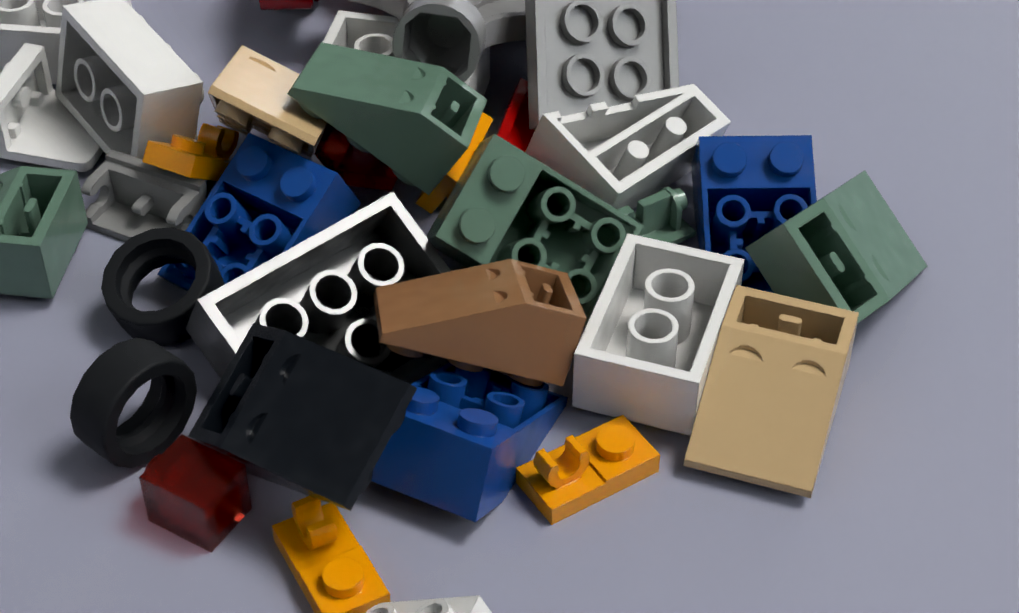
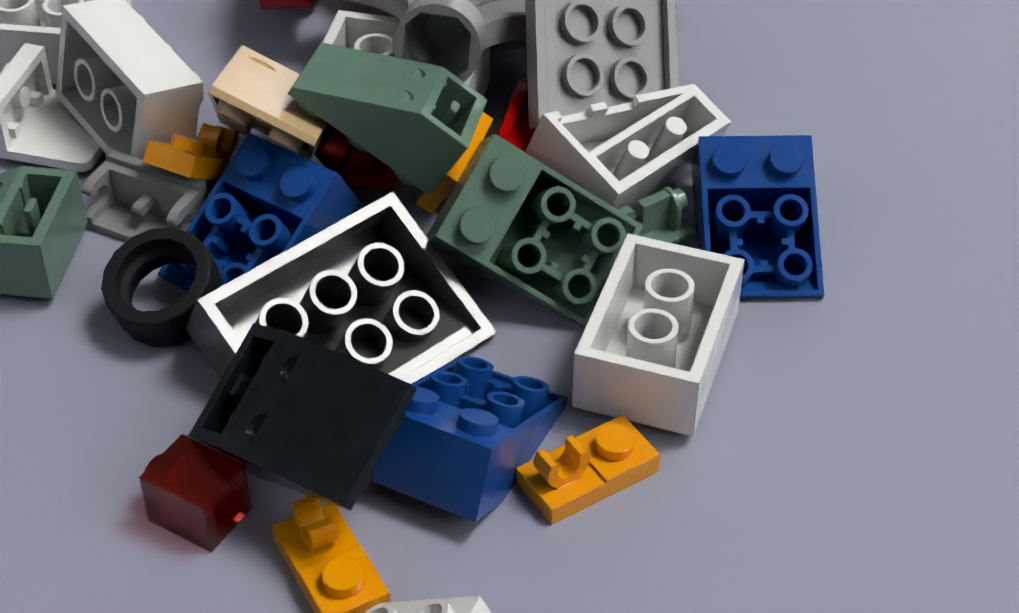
black tyre [70,338,197,468] -> none
medium nougat slope [373,259,587,387] -> none
tan slope [683,285,859,498] -> none
sand green slope [745,170,927,324] -> none

